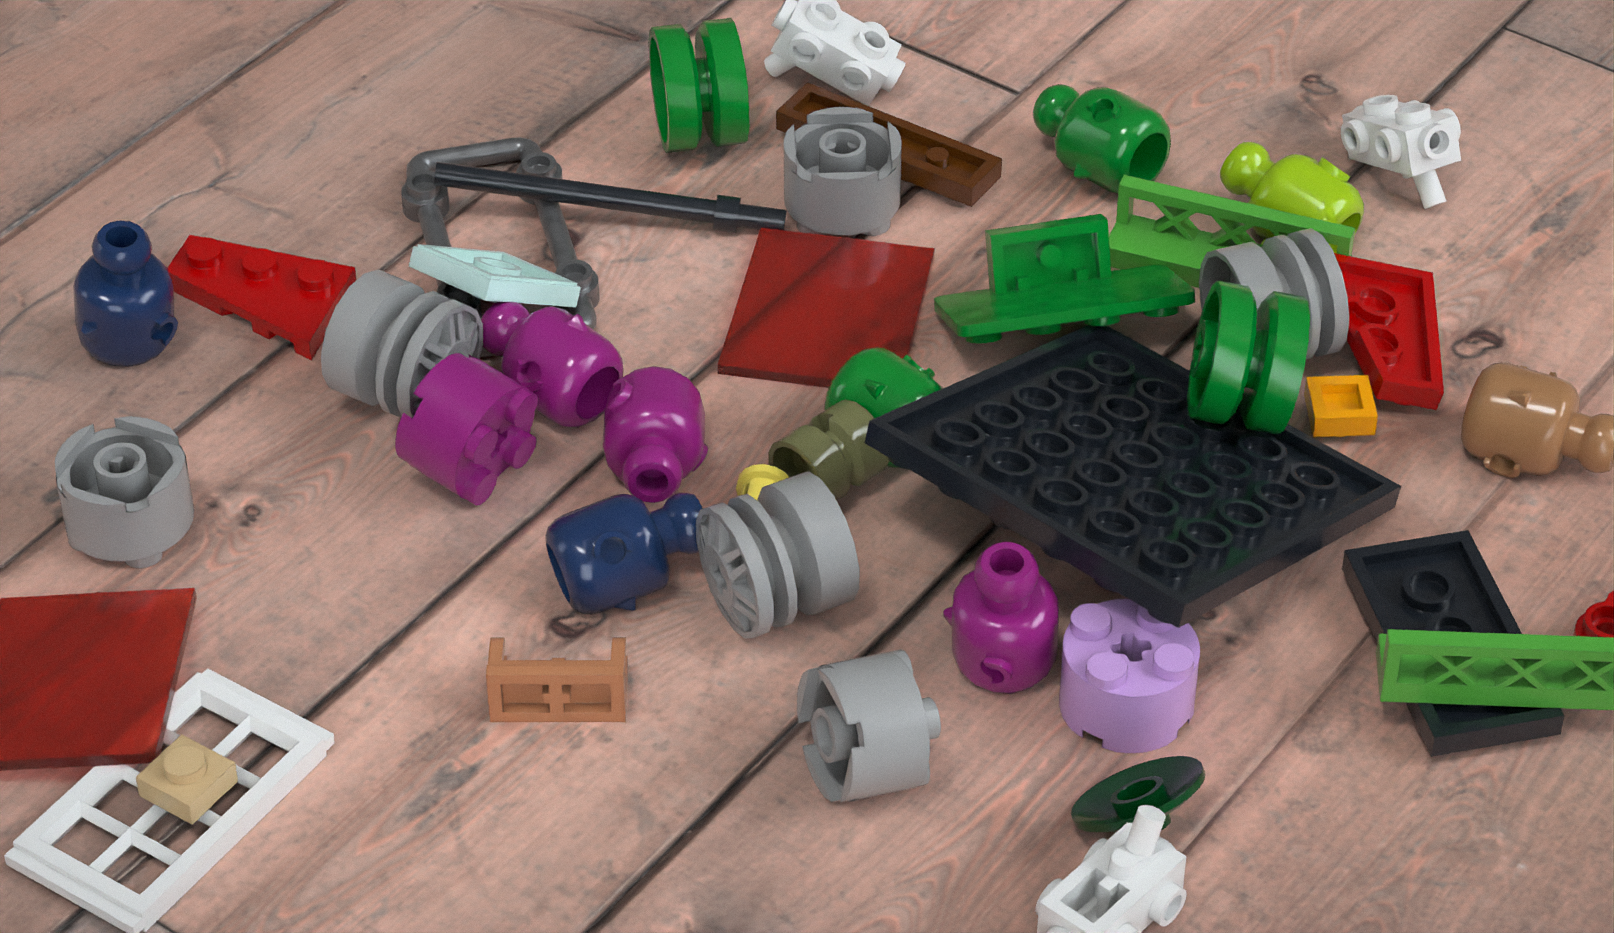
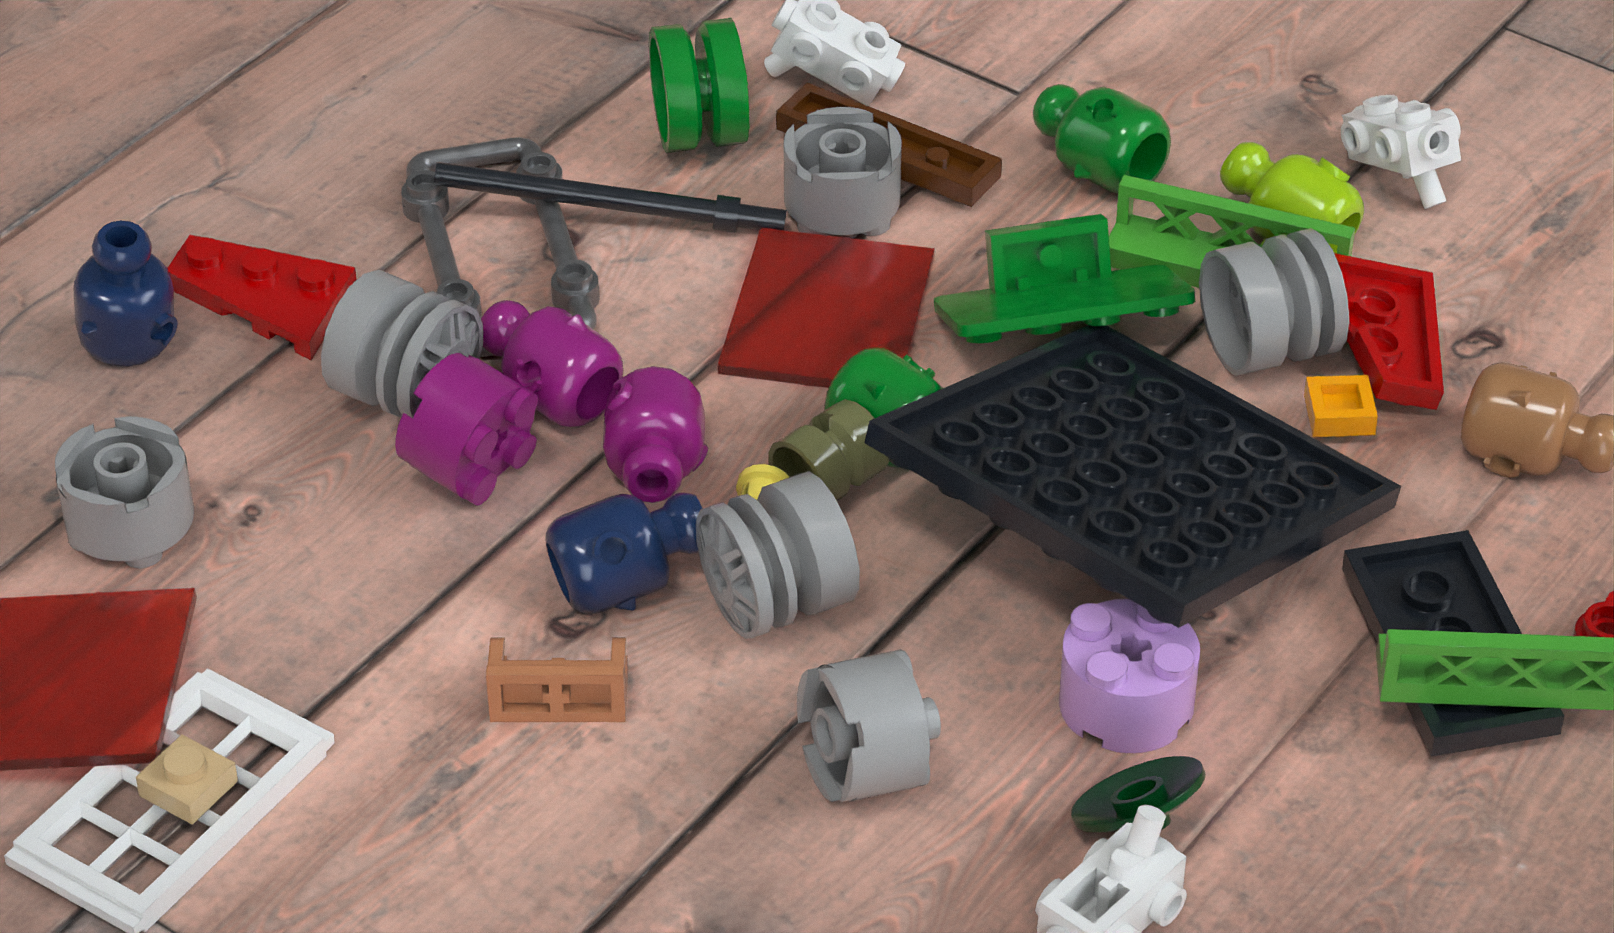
light aqua plate [409,244,581,307] -> none
magenta piece [943,542,1059,694] -> none
green wheel [1187,280,1310,435] -> none

